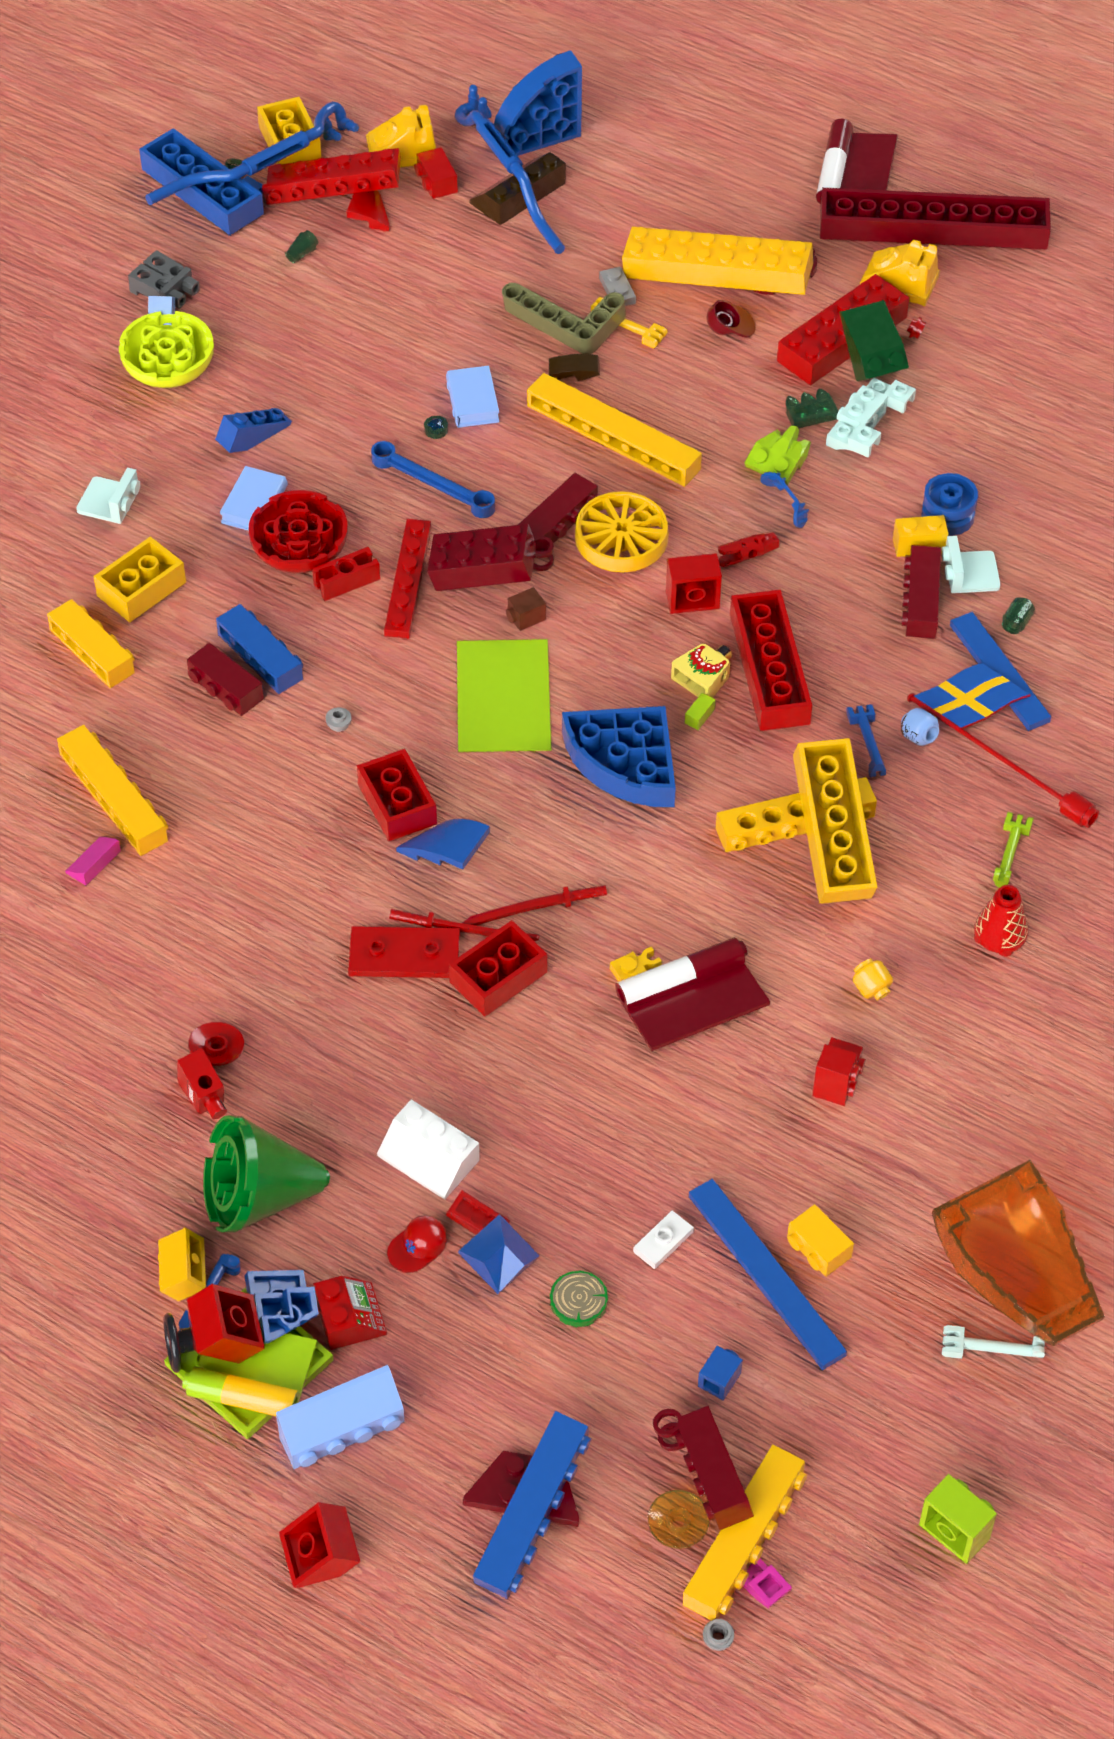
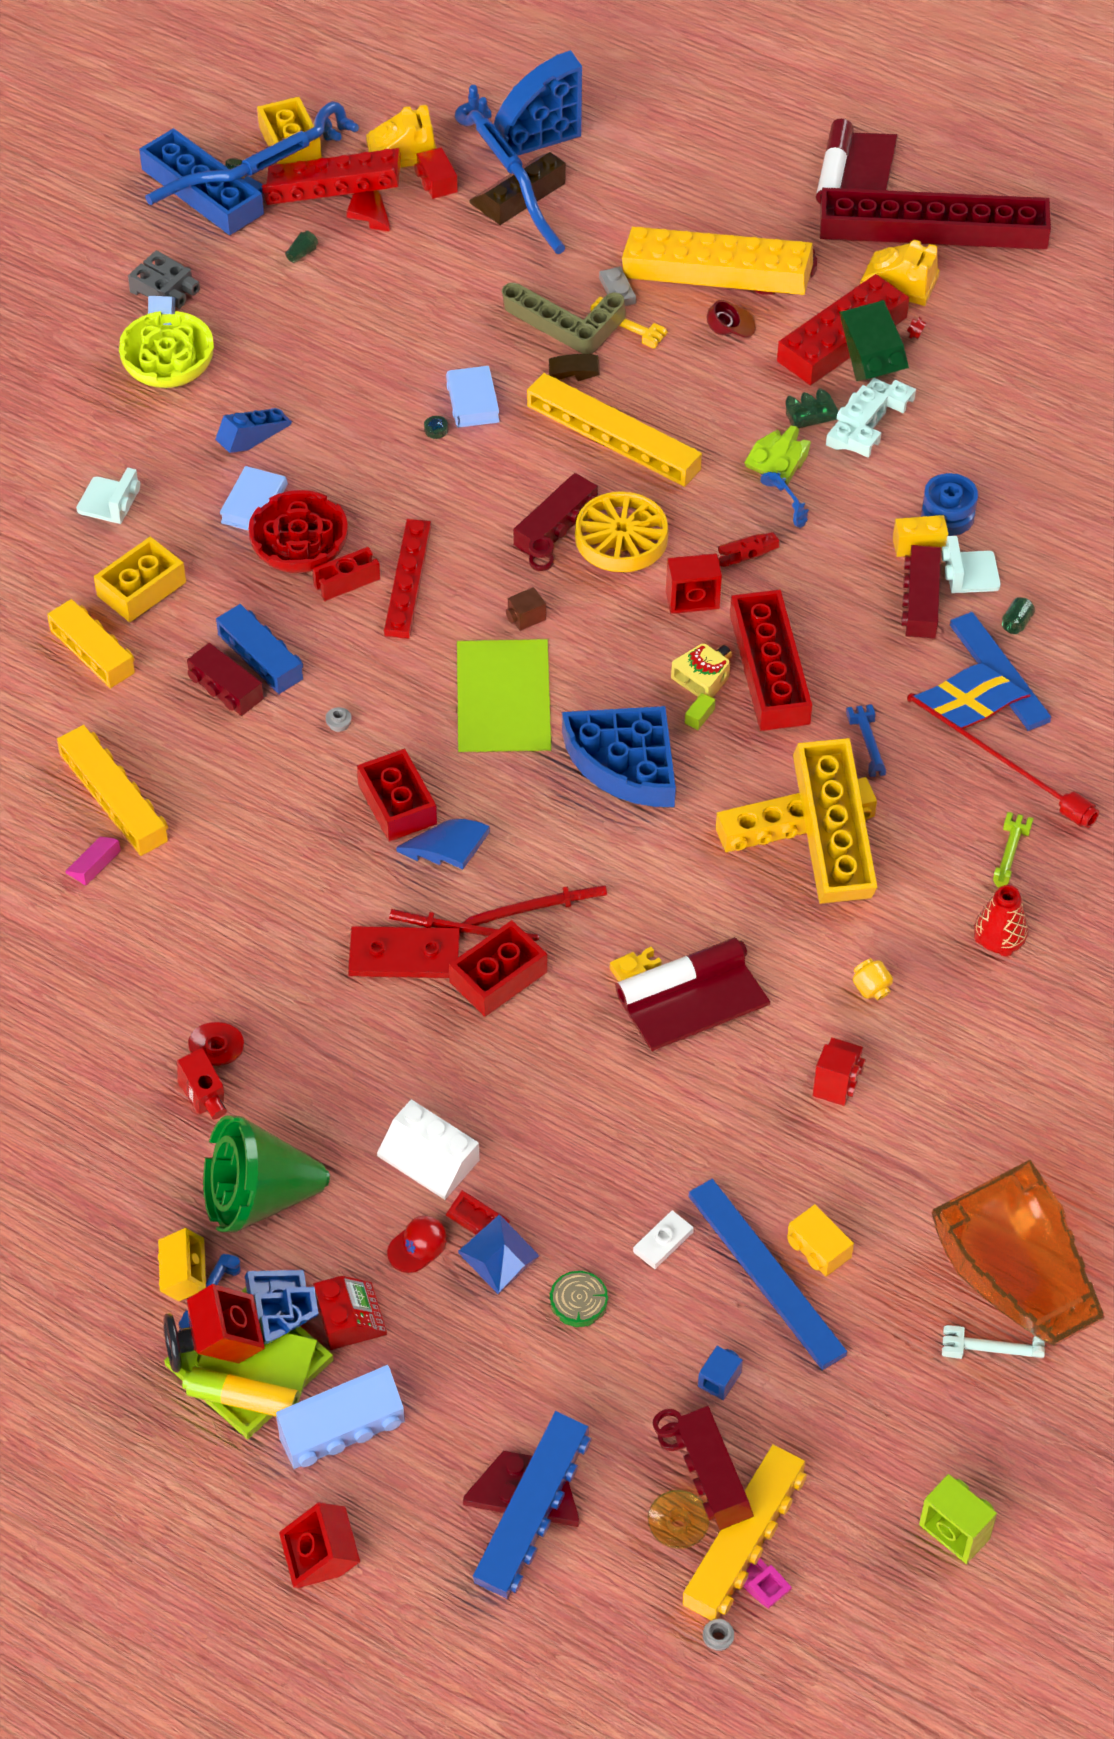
blue piece [371,441,495,518] -> none
dark red brick [427,524,536,591] -> none
light blue head [901,708,939,746] -> none

